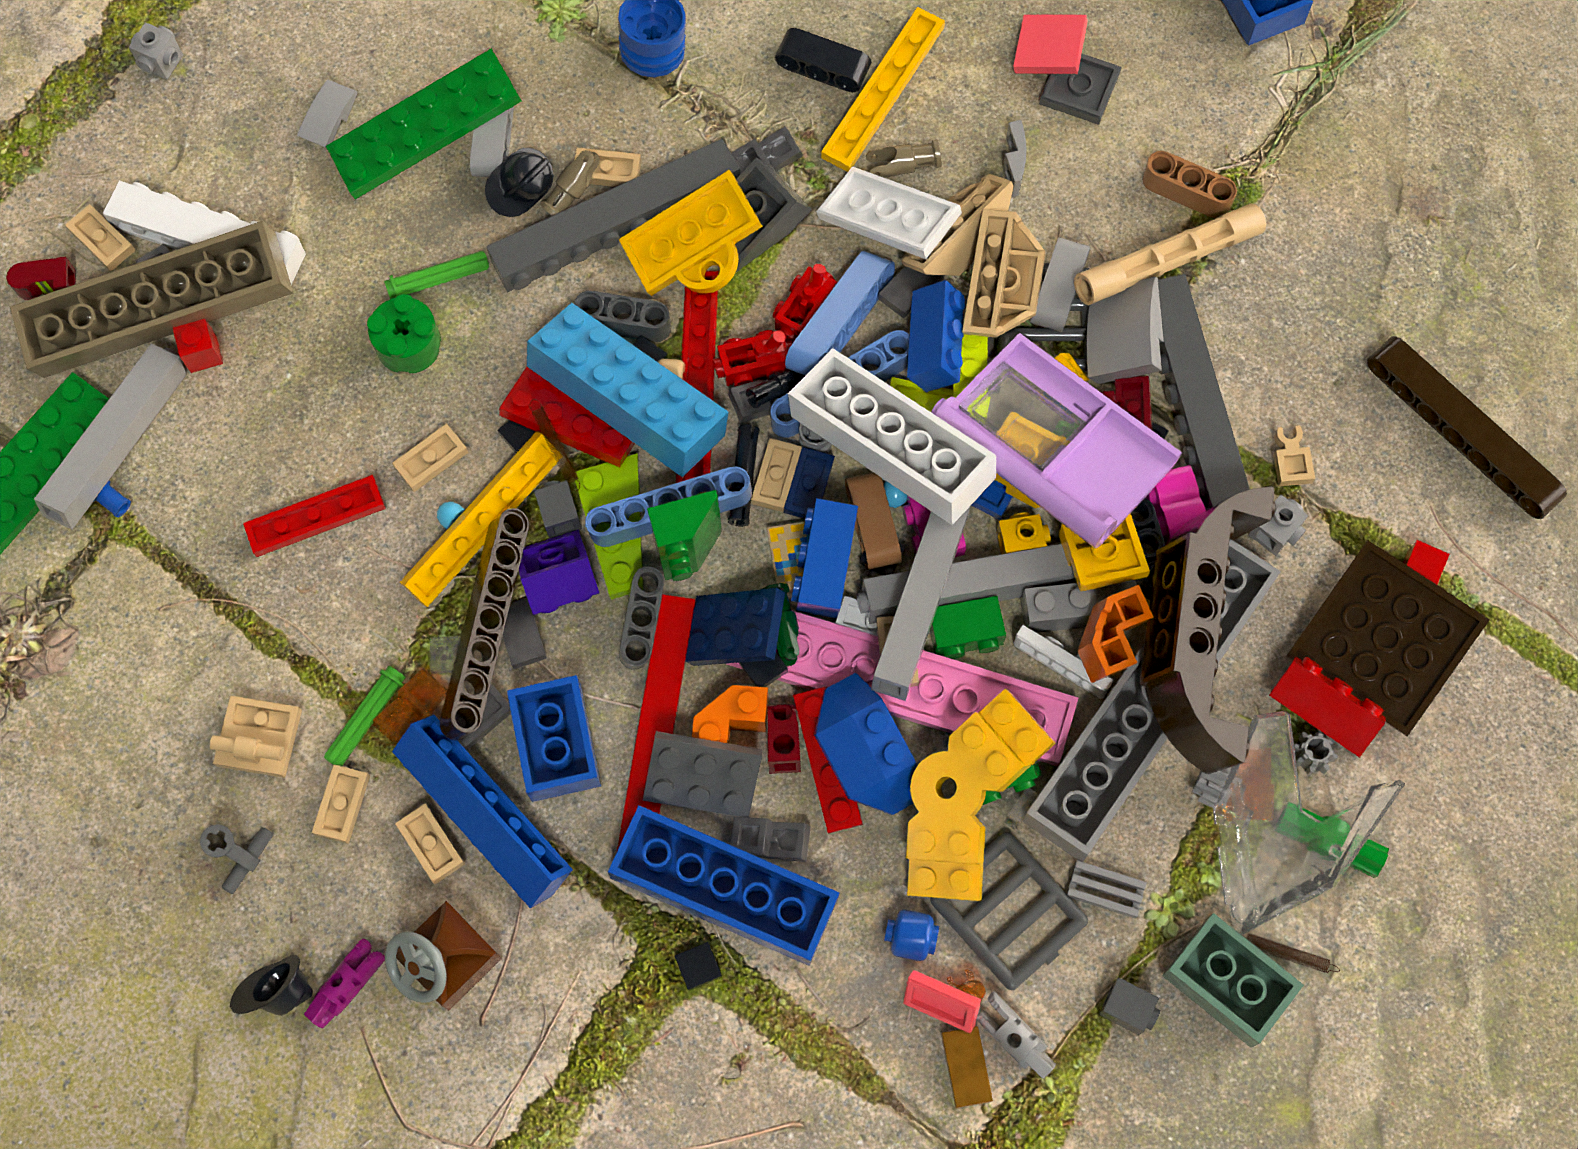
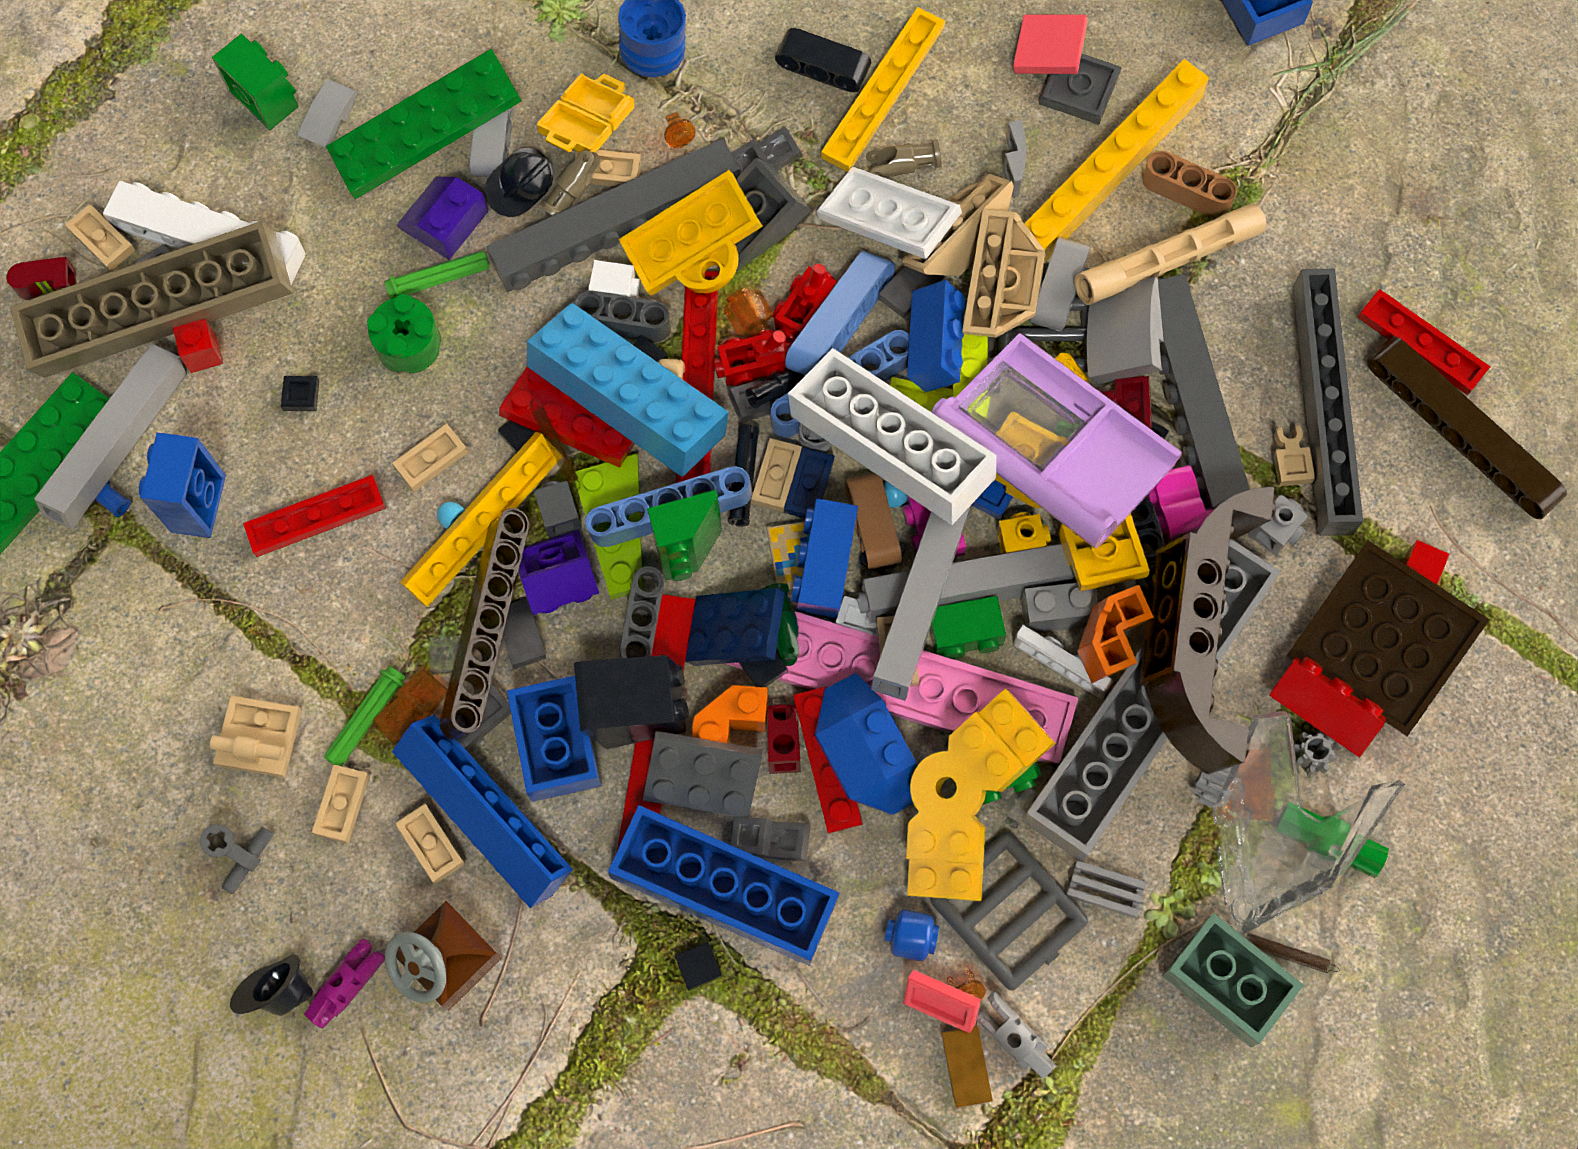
light grey brick [129,22,183,80] -> none
dark grey brick [1098,977,1161,1035] -> none
none -> blue brick [139,432,226,538]
none -> green brick [212,33,299,131]
none -> black tile [281,376,319,411]
none -> dark purple slope [397,177,488,260]
none -> yellow piece [537,73,634,153]
none -> black slope [574,655,689,749]
none -> white brick [588,260,640,298]
none -> clear orange plate [664,112,696,148]
none -> clear orange head [724,286,773,337]
none -> yellow brick [1025,59,1209,263]
none -> dark grey brick [1293,268,1363,536]
none -> red plate [1357,289,1491,396]

